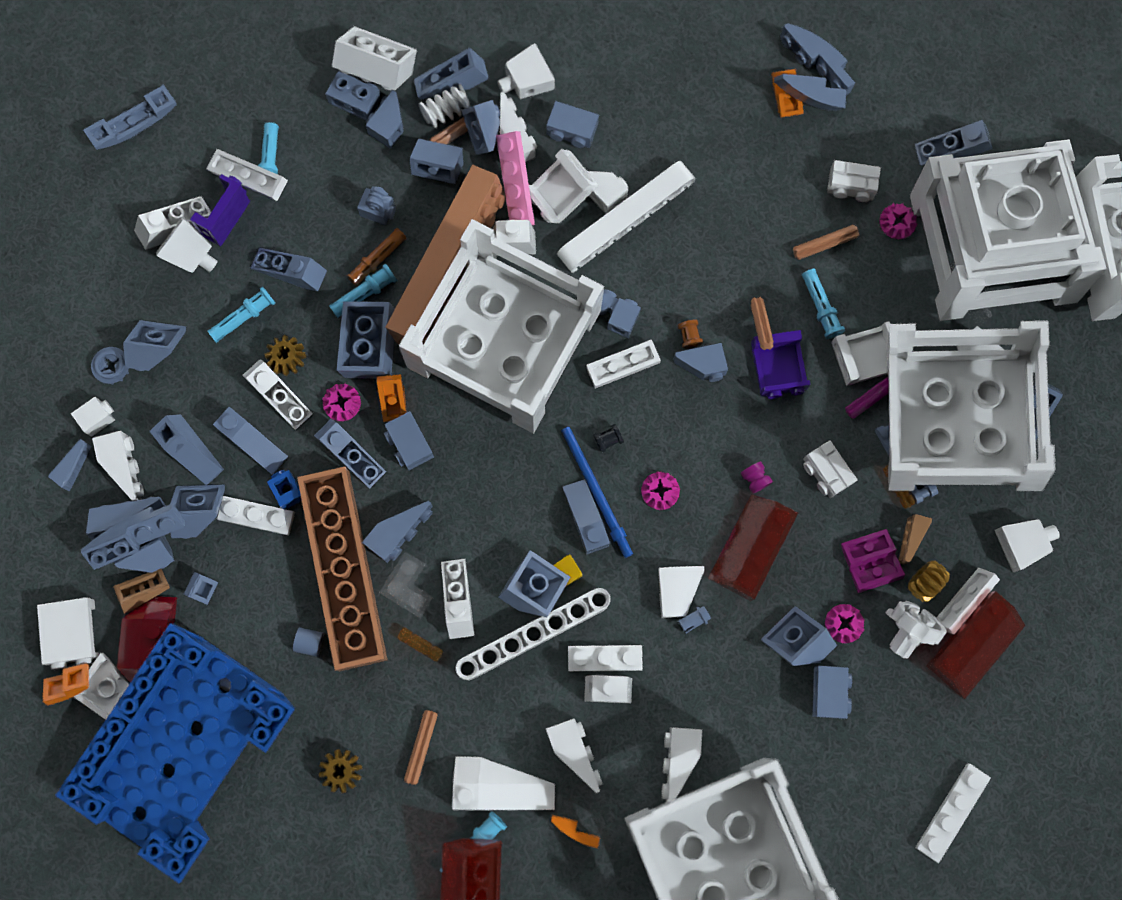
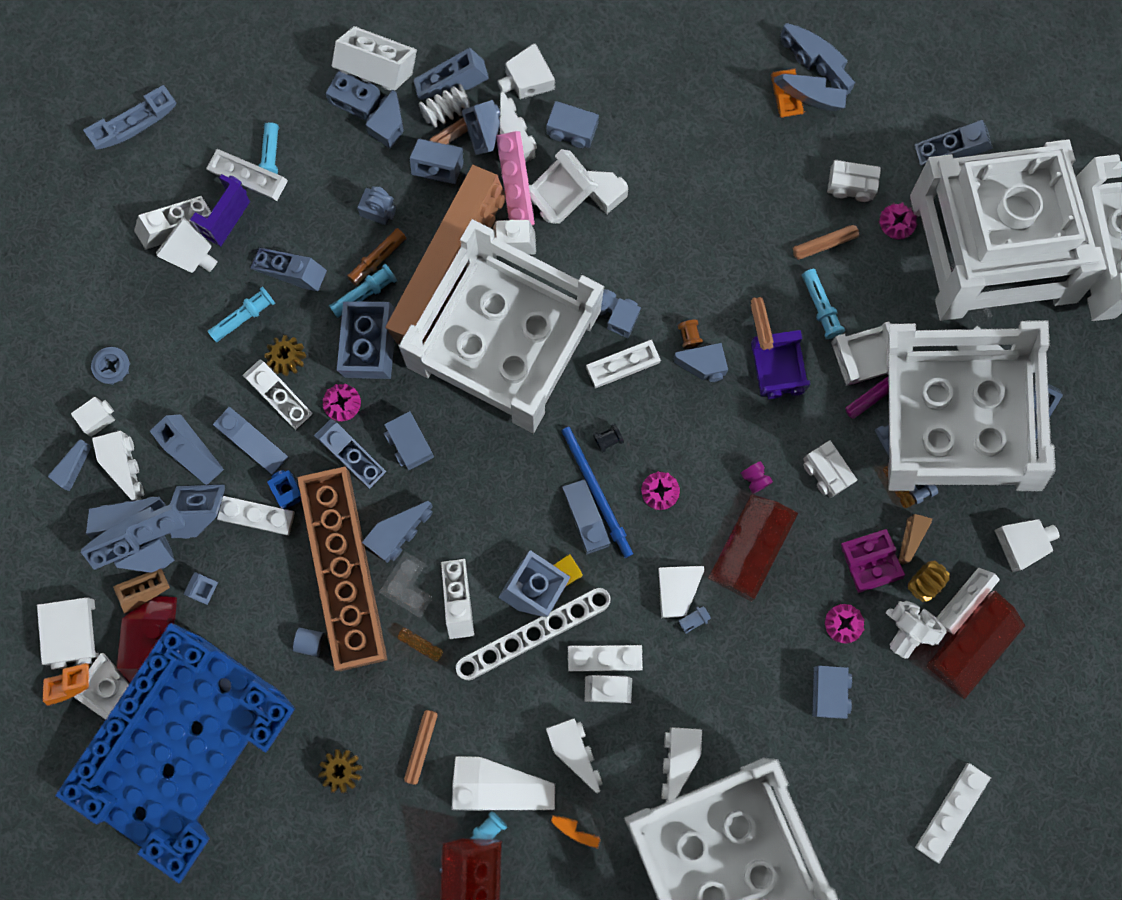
sand blue slope [123,320,186,371] -> none
orange slope [377,374,407,422] -> none
white beam [557,161,695,272] -> none
sand blue slope [761,606,837,666] -> none

